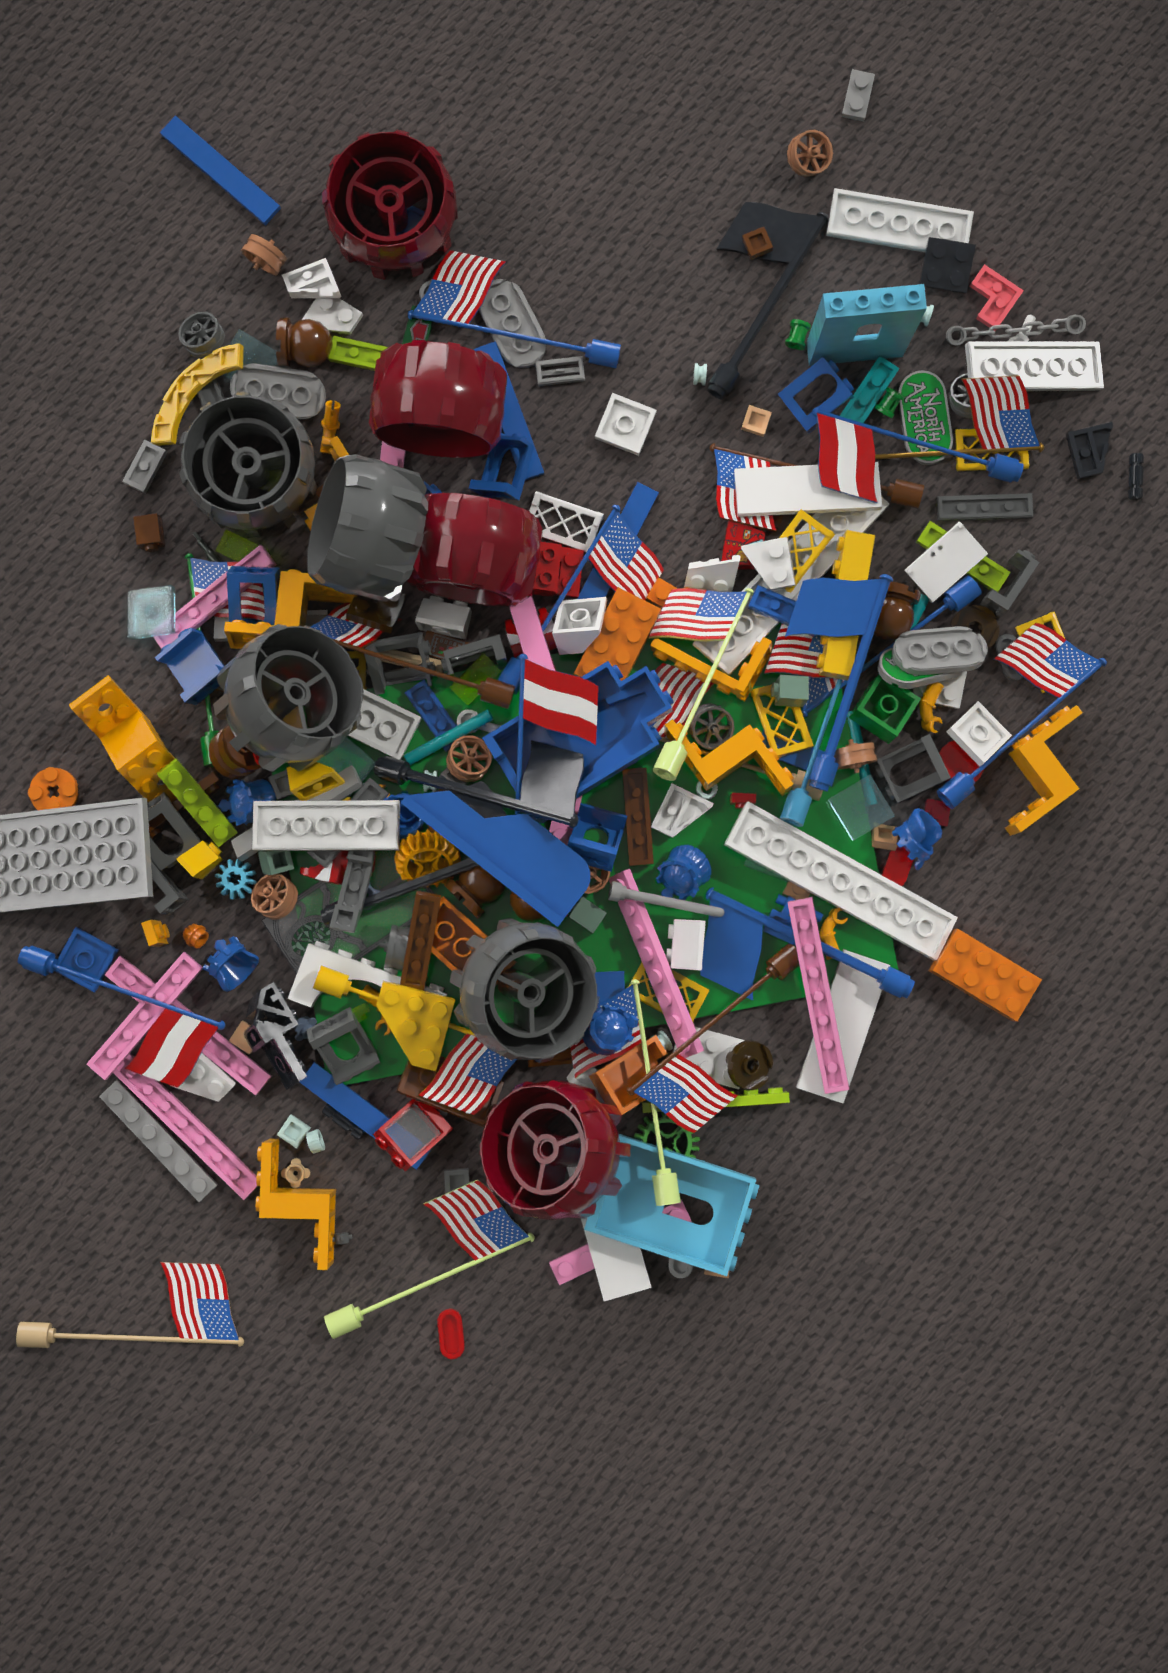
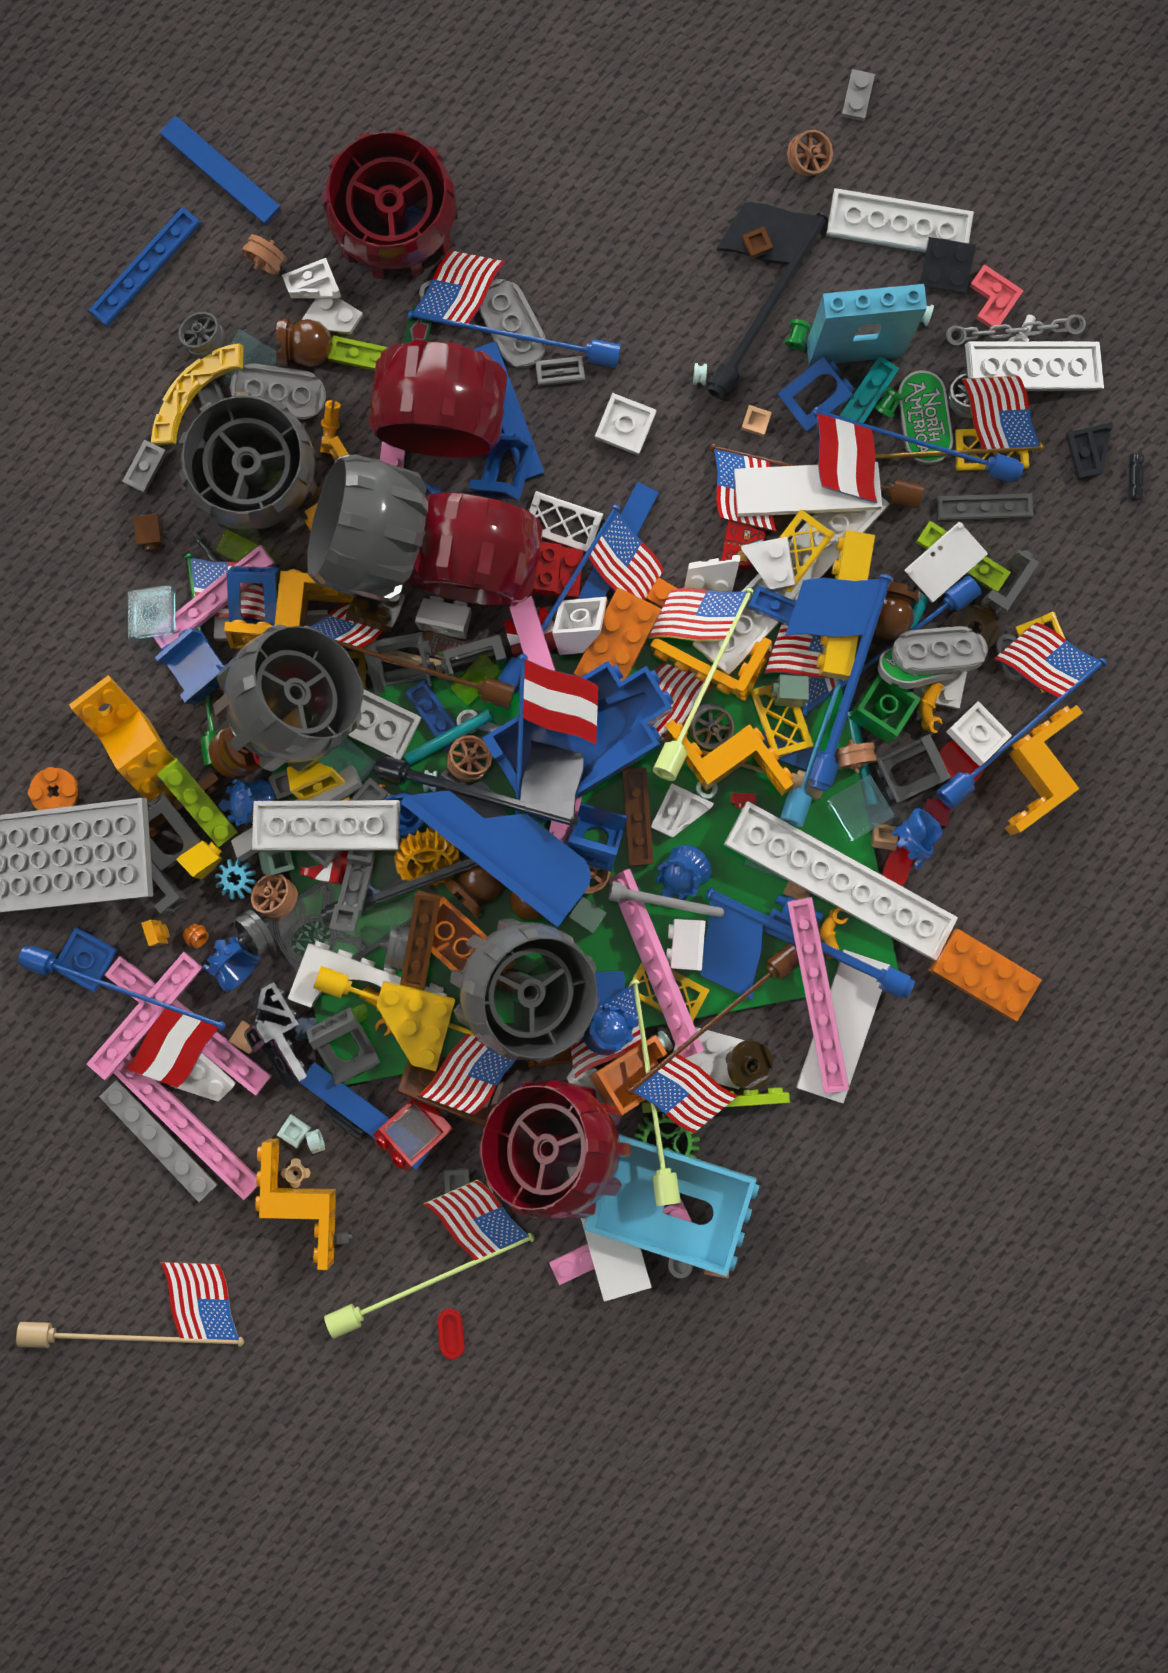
none -> blue tile [88,207,201,328]
none -> dark grey wheel [233,910,274,956]

